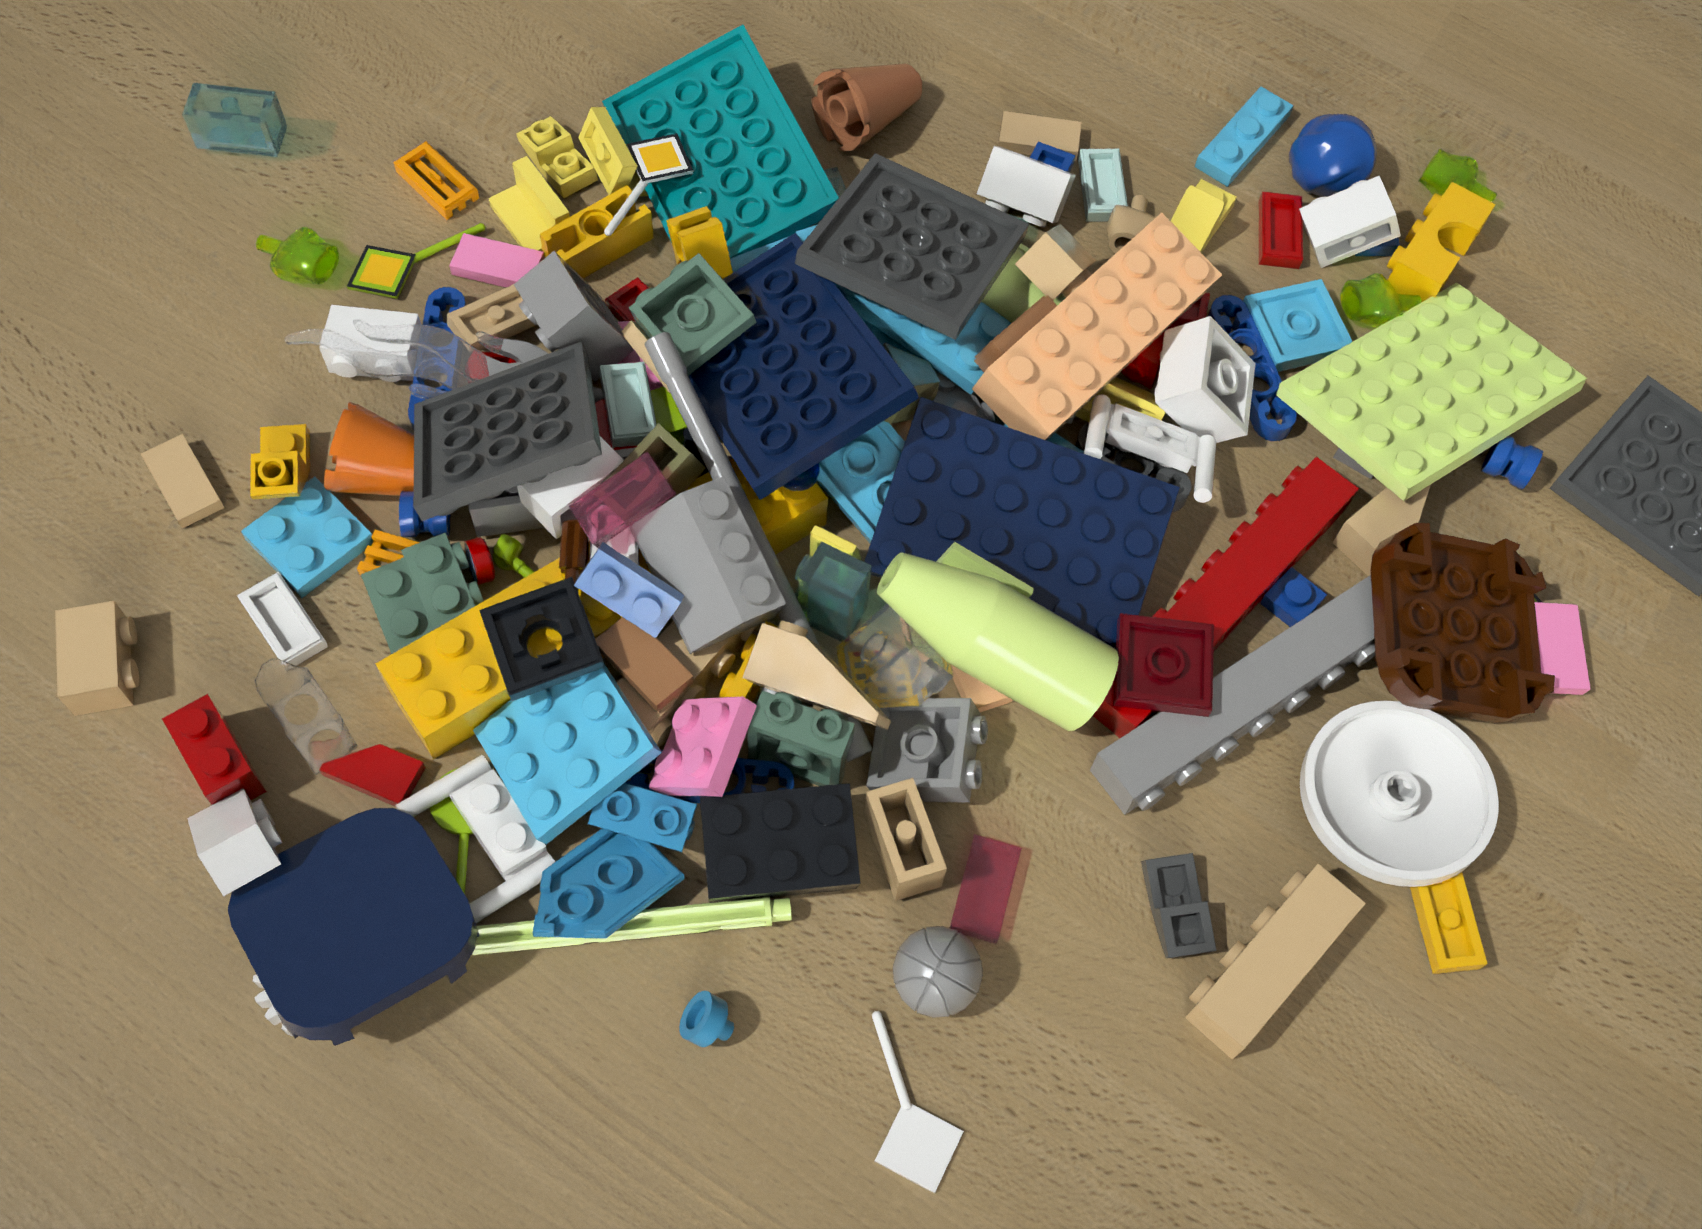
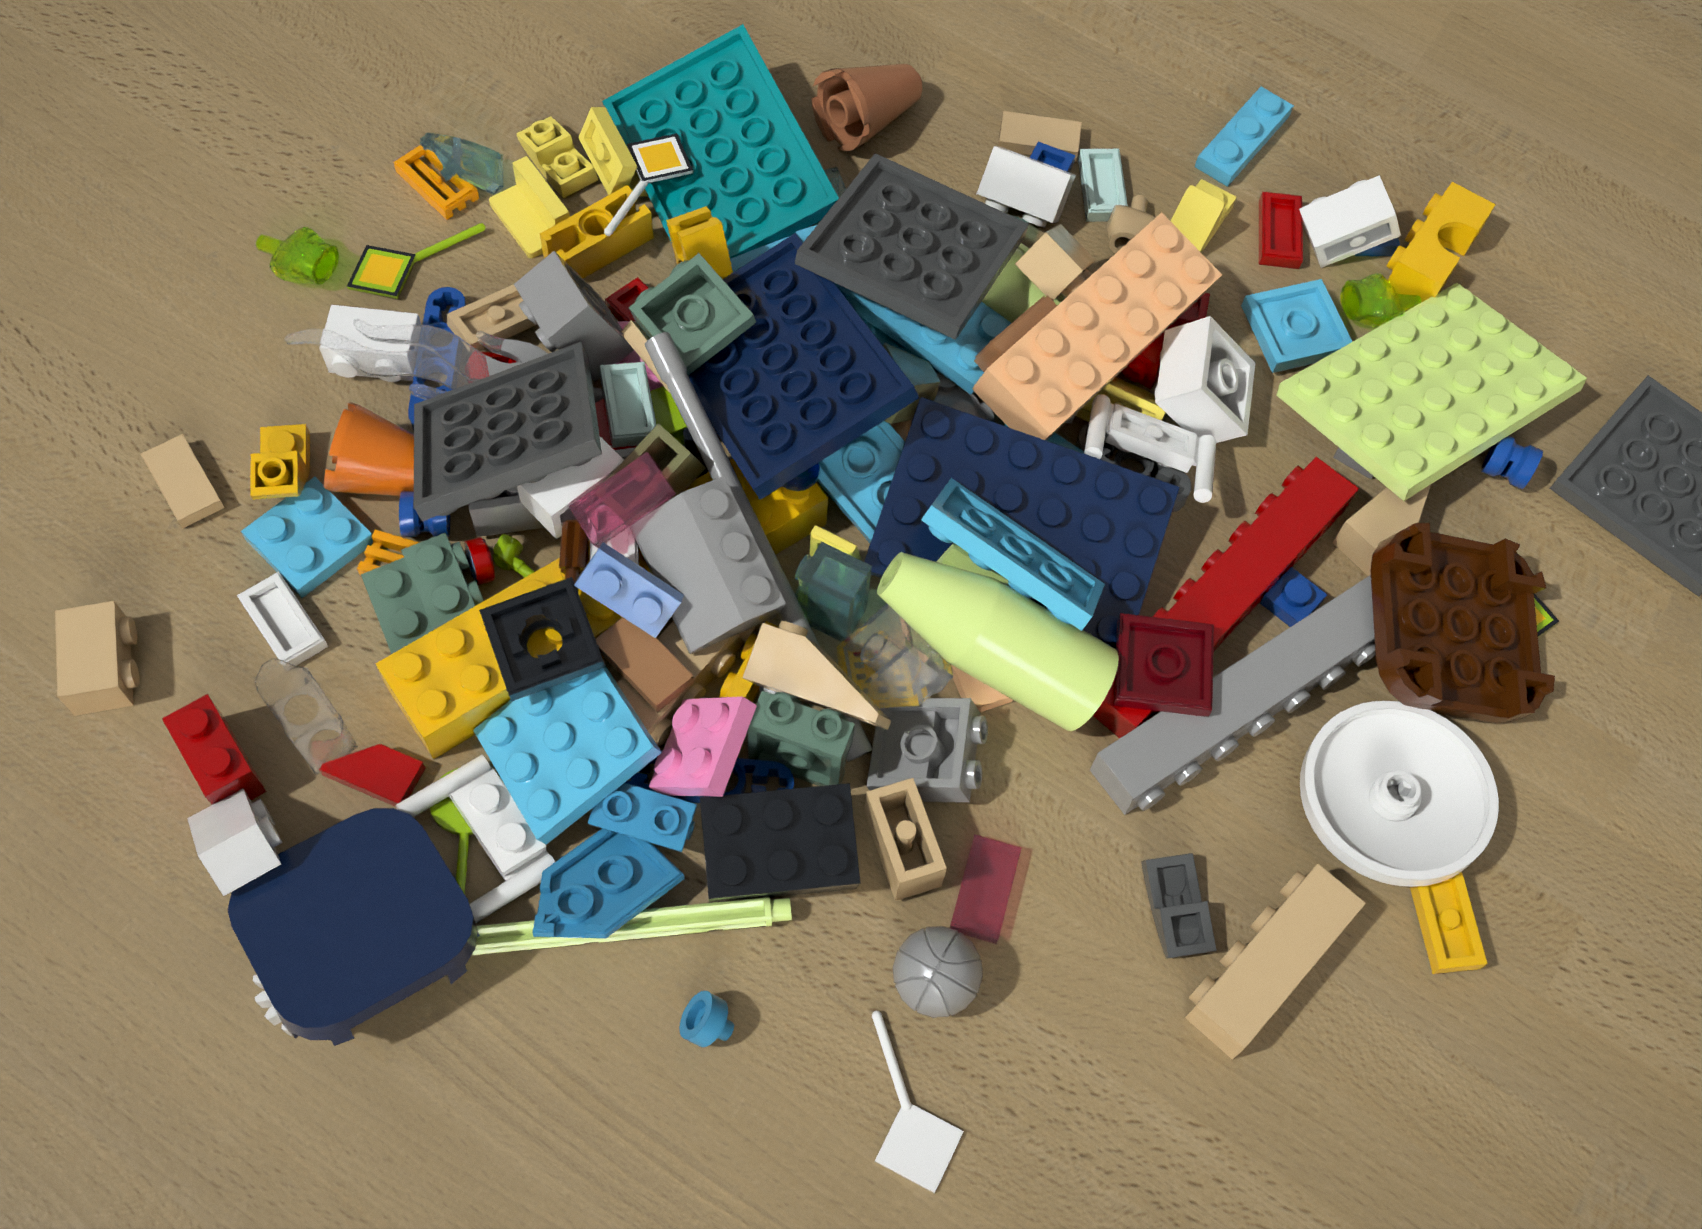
clear light blue brick [182,83,287,157] -> none
bright pink tile [449,233,545,287] -> none
blue beam [1207,295,1297,441] -> none
blue piece [1289,114,1377,197] -> none
clear neon green piece [1418,148,1497,202] -> none
bright pink tile [1535,602,1591,695] -> none
none -> clear light blue slope [420,132,504,195]
none -> medium azure plate [921,478,1105,631]

